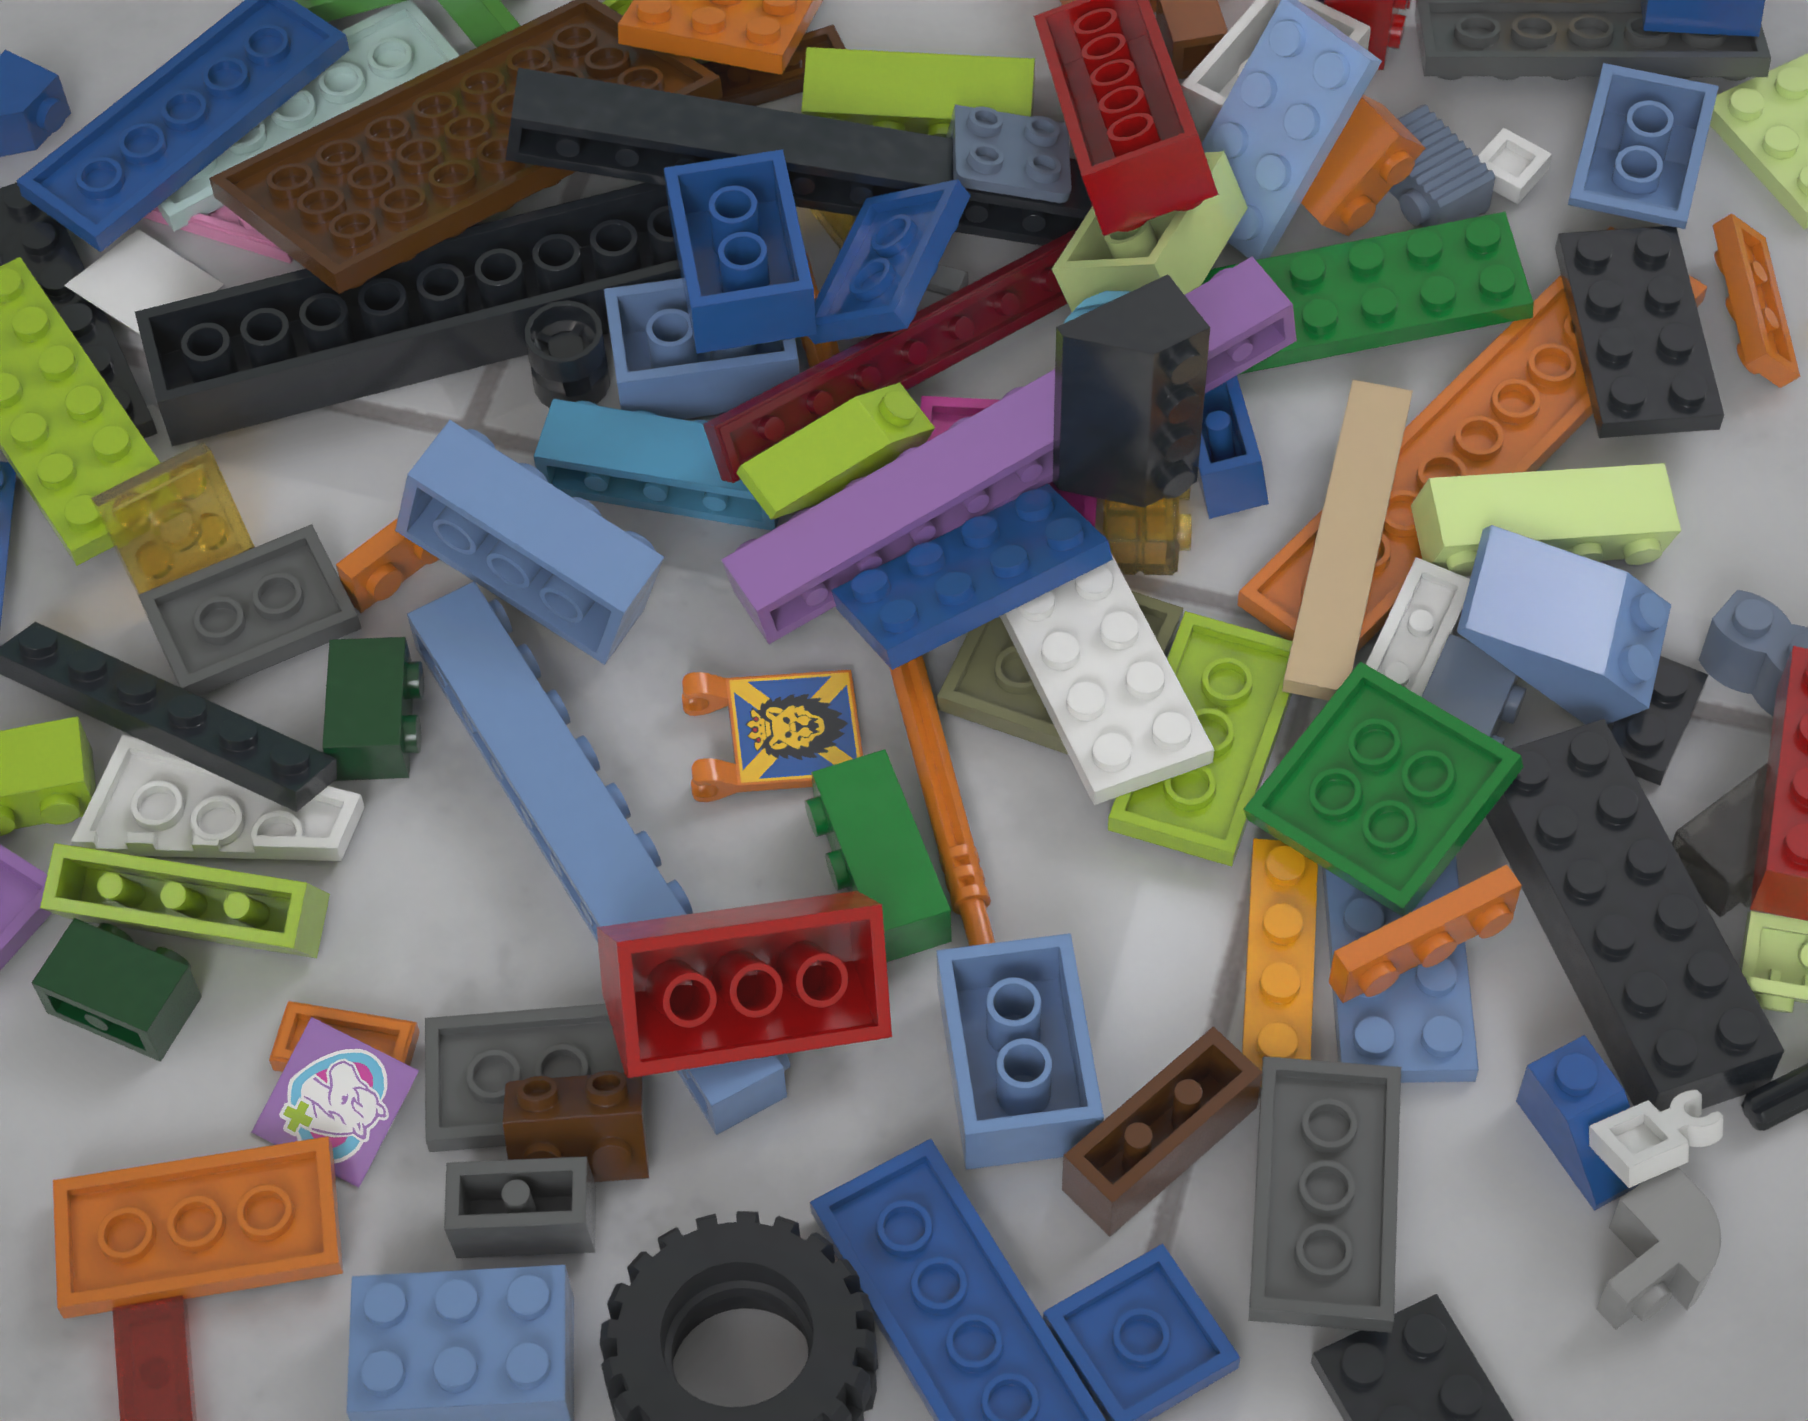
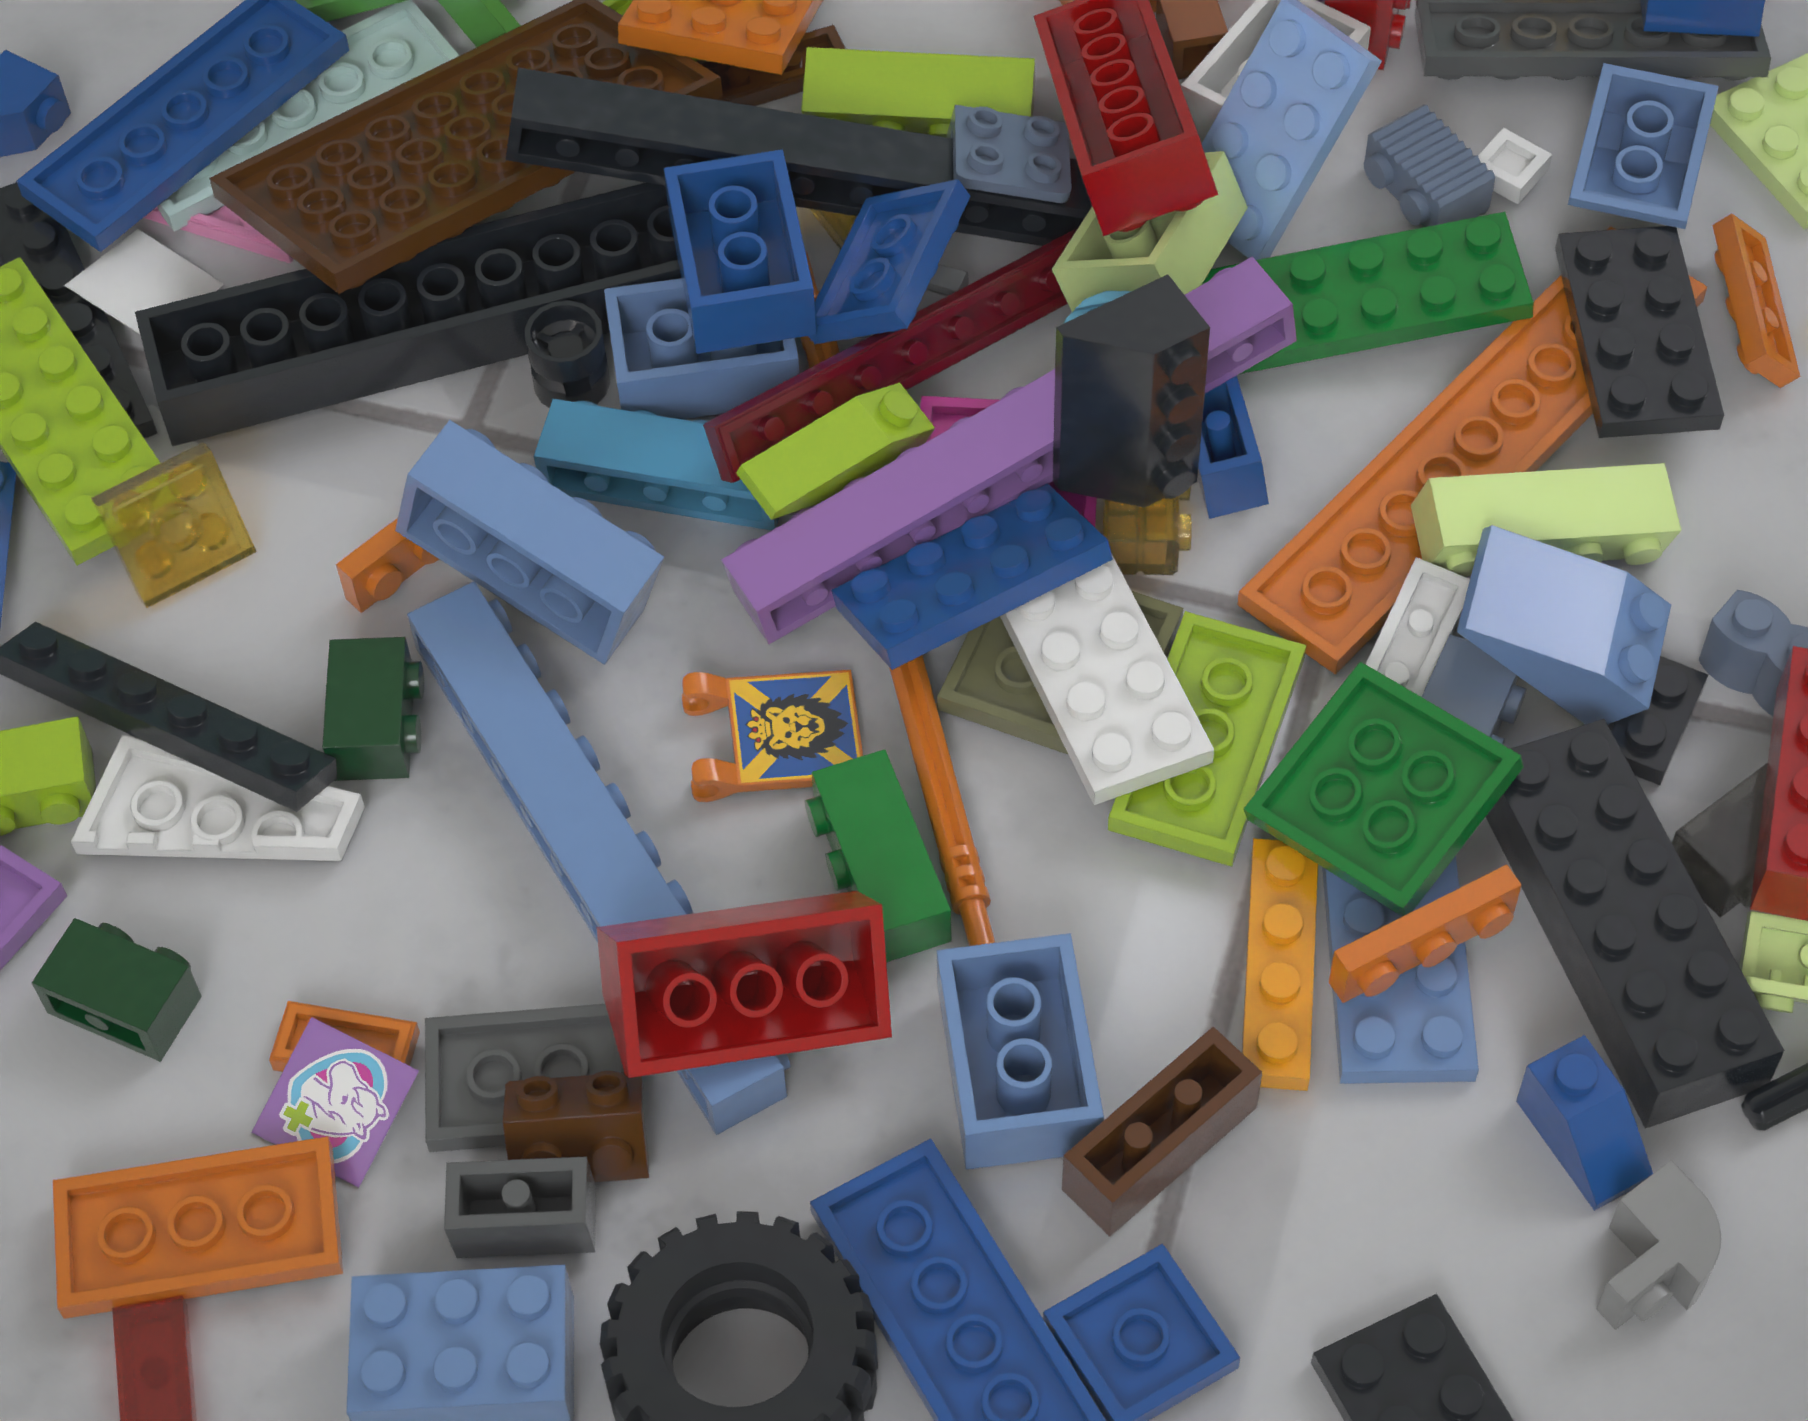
lime brick [40,843,330,959] -> none
dark grey plate [138,524,362,696] -> none
dark grey plate [1248,1056,1401,1333] -> none
tan tile [1282,379,1413,701] -> none
orange brick [1301,95,1426,236] -> none
white plate [1589,1090,1723,1188] -> none

